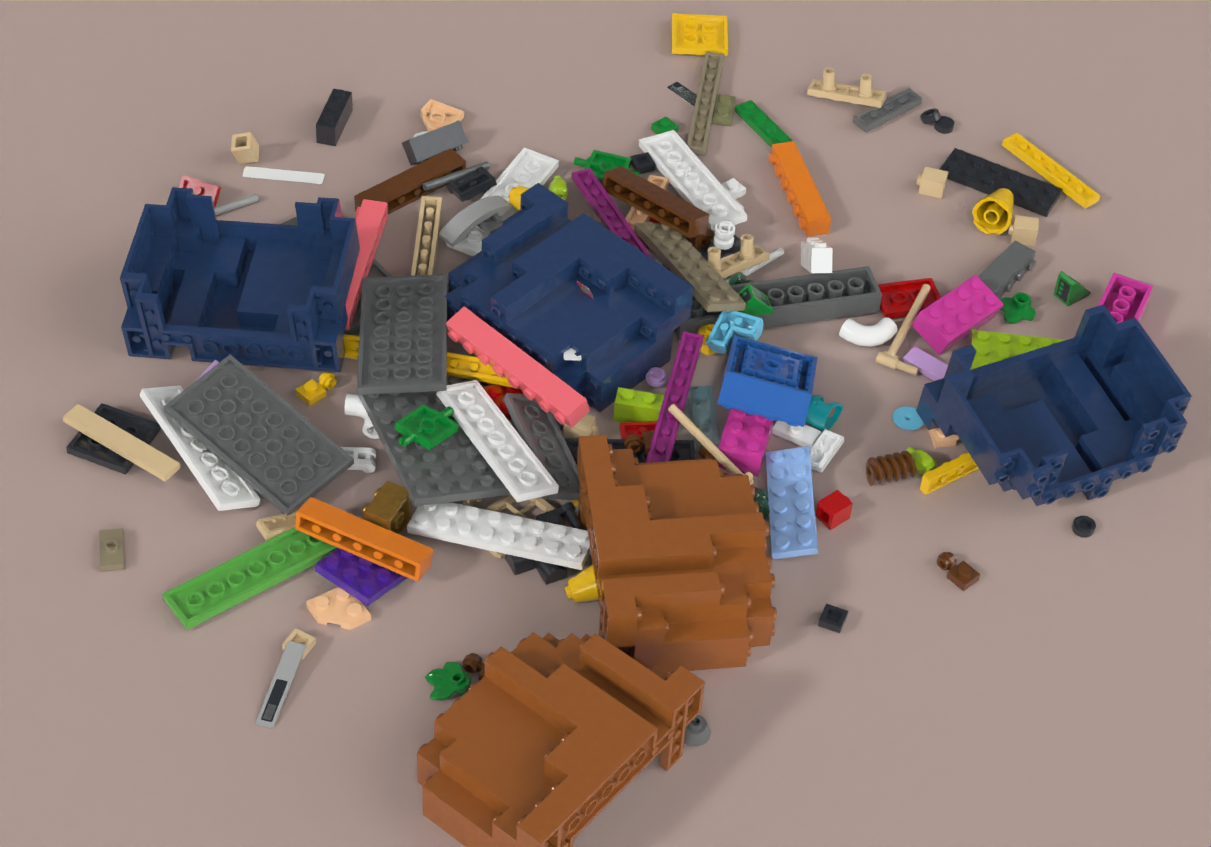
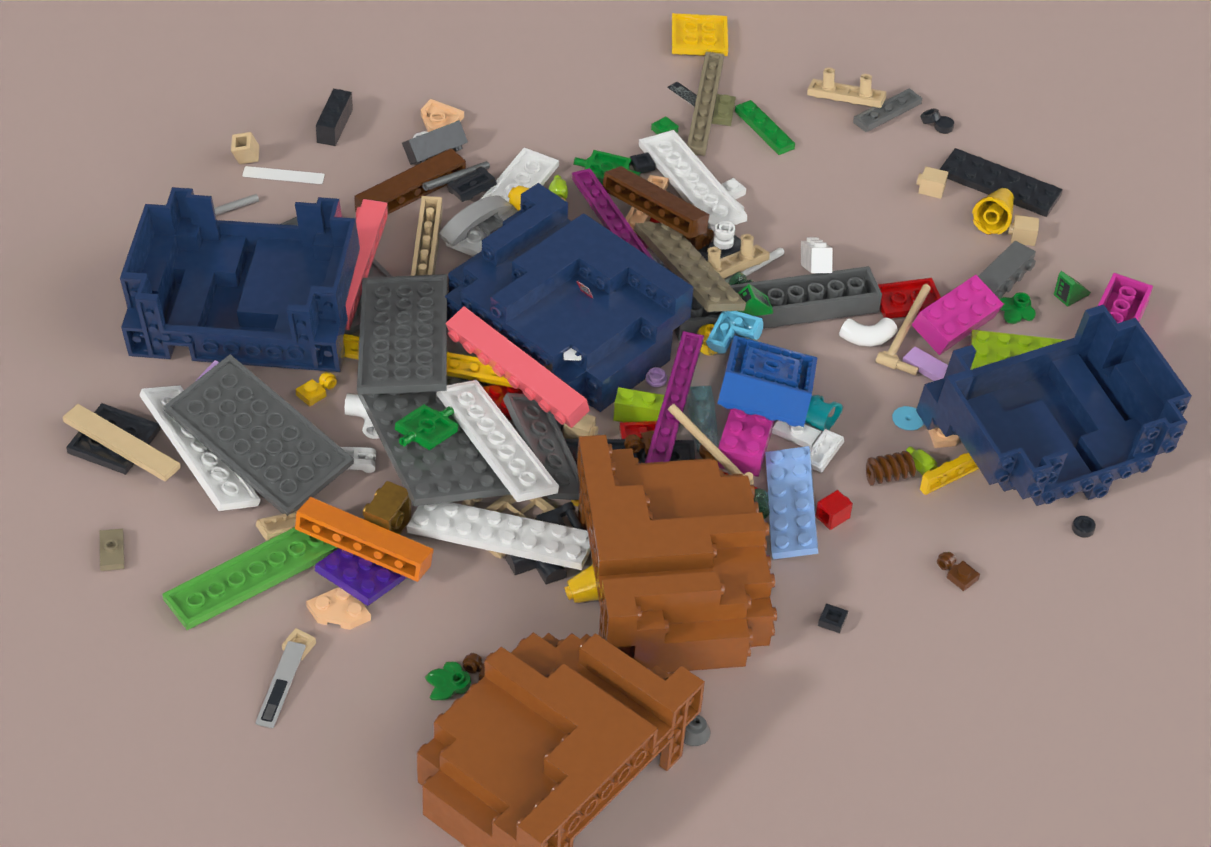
plate [179,175,222,207] -> none
orange brick [768,141,831,237] -> none
yellow plate [1002,132,1100,209] -> none

